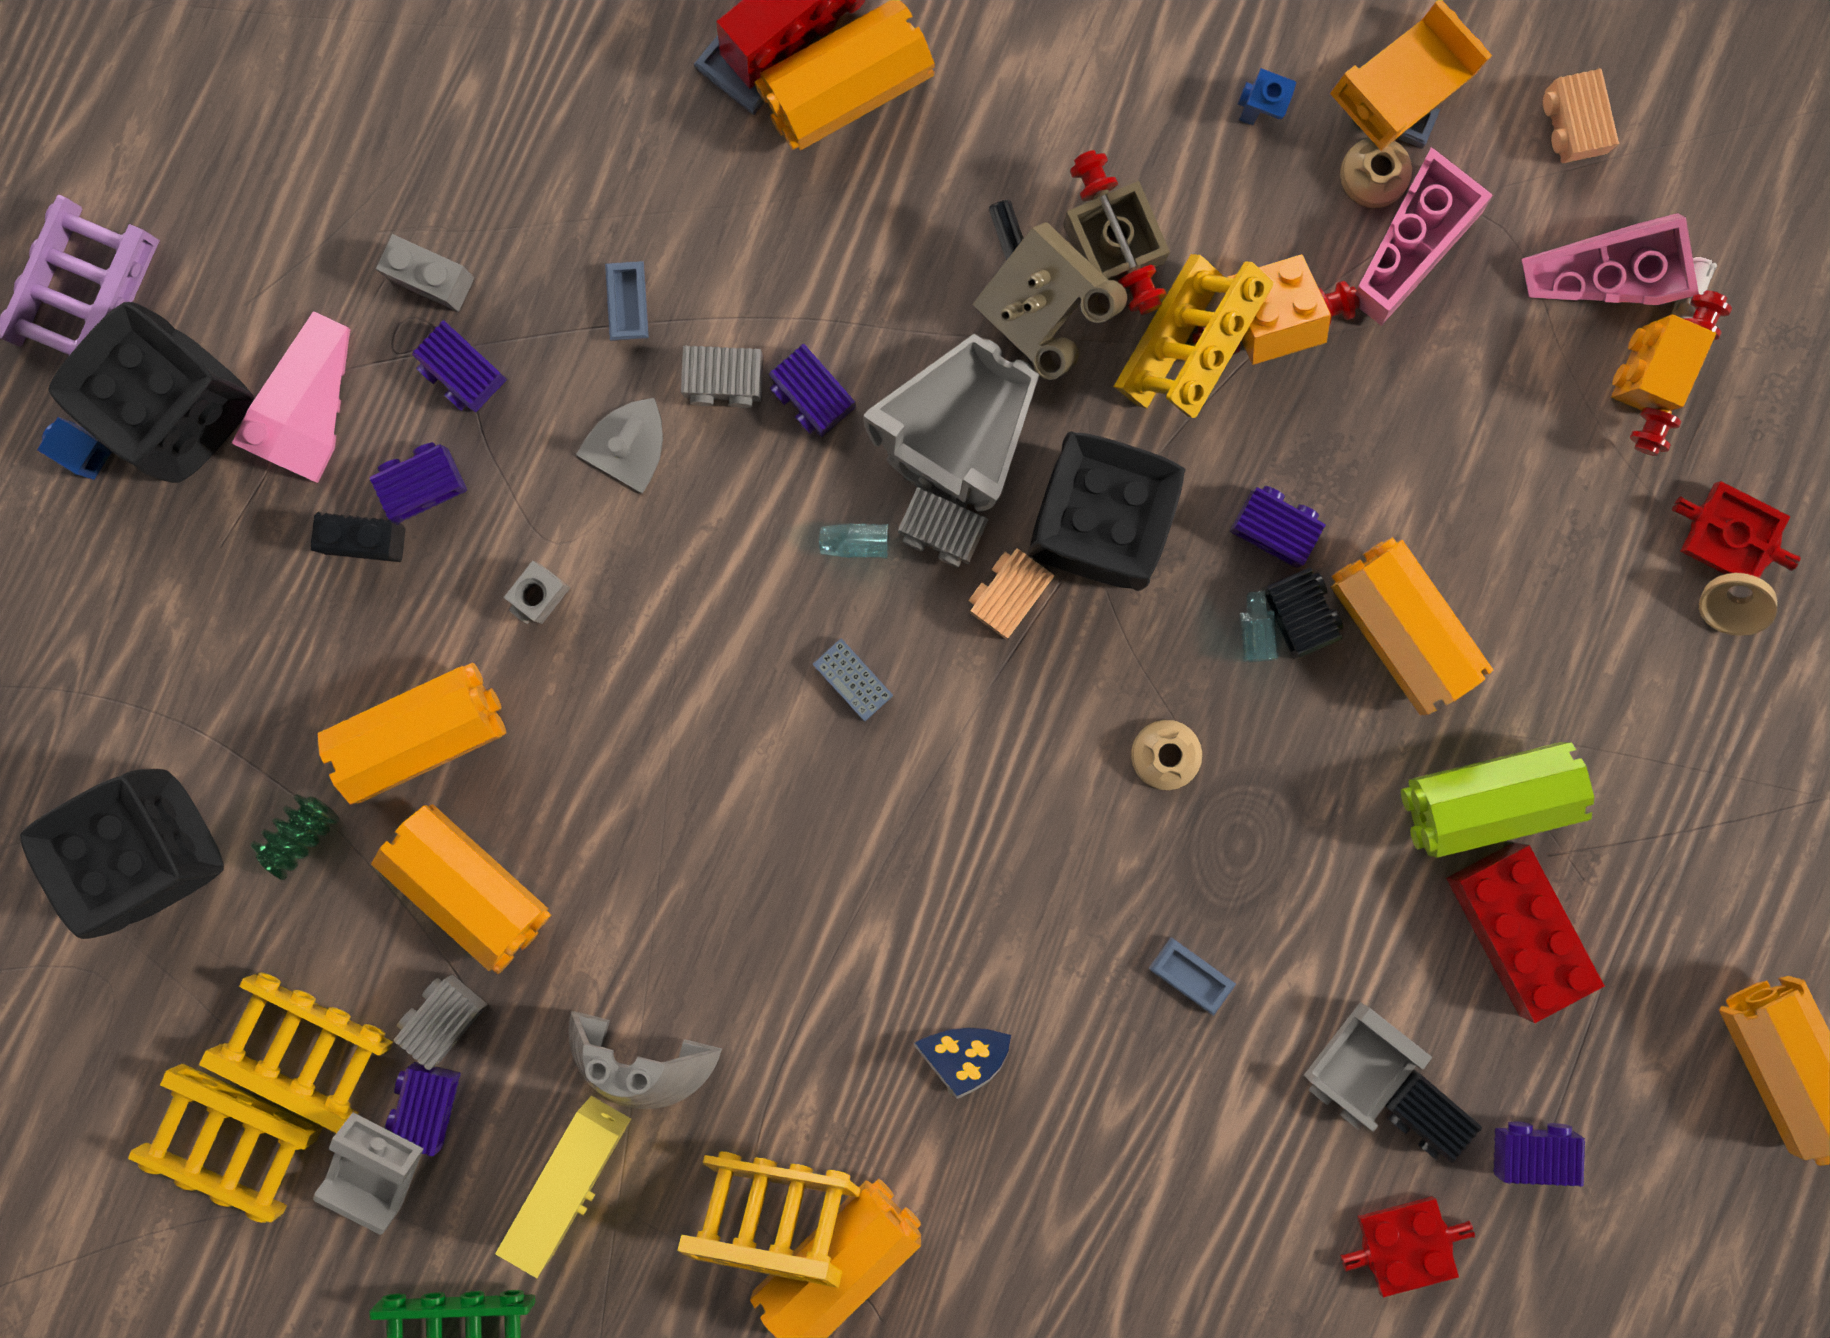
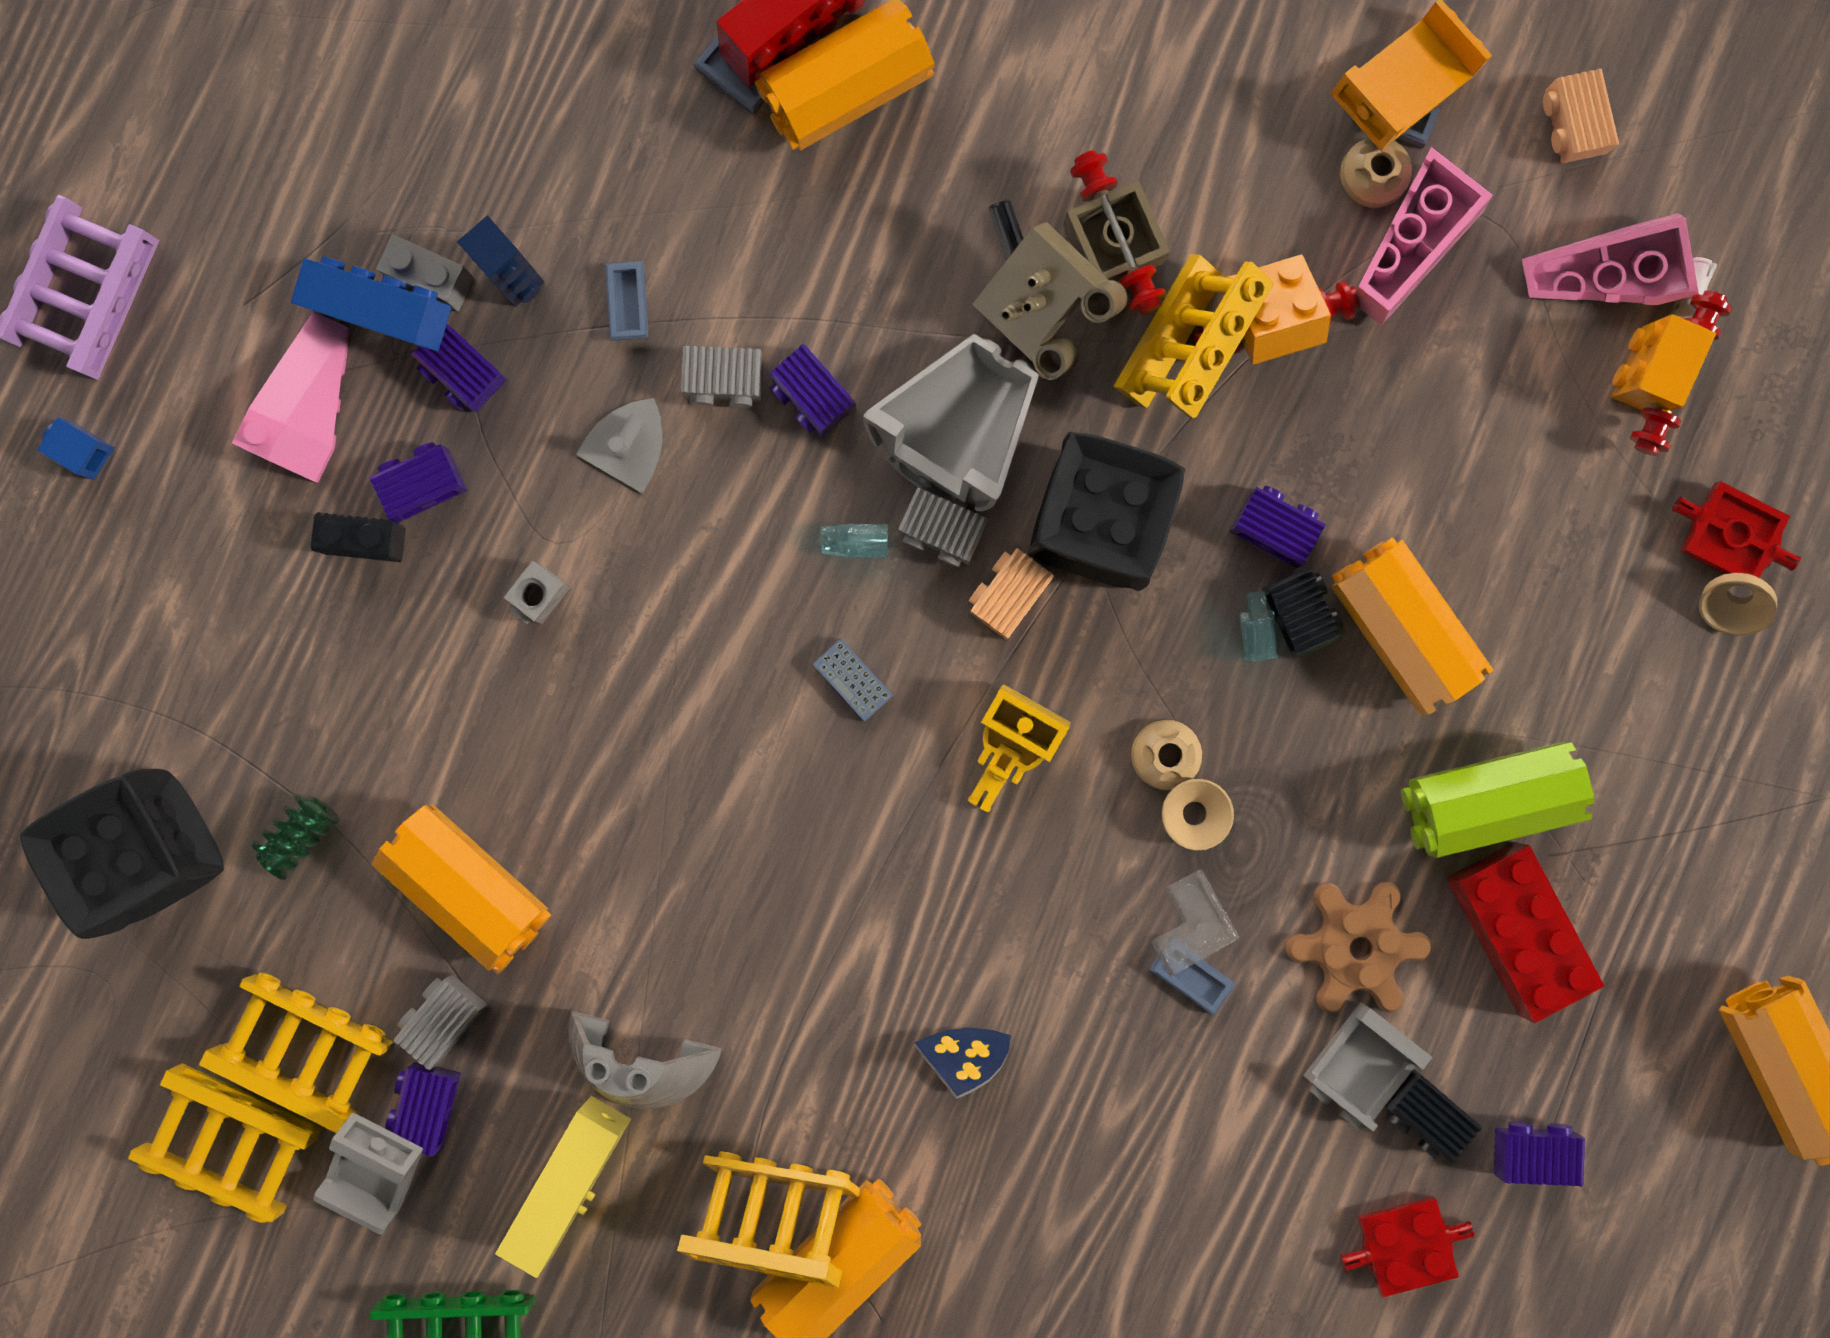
black piece [48,302,254,483] -> none
light orange brick [317,662,507,805] -> none
blue bracket [1237,68,1296,125] -> none
none -> blue brick [291,256,452,351]
none -> dark blue brick [457,215,544,306]
none -> yellow brick [968,684,1071,812]
none -> clear plate [1151,869,1240,976]
none -> tan piece [1162,779,1234,850]
none -> medium nougat plate [1285,882,1432,1013]

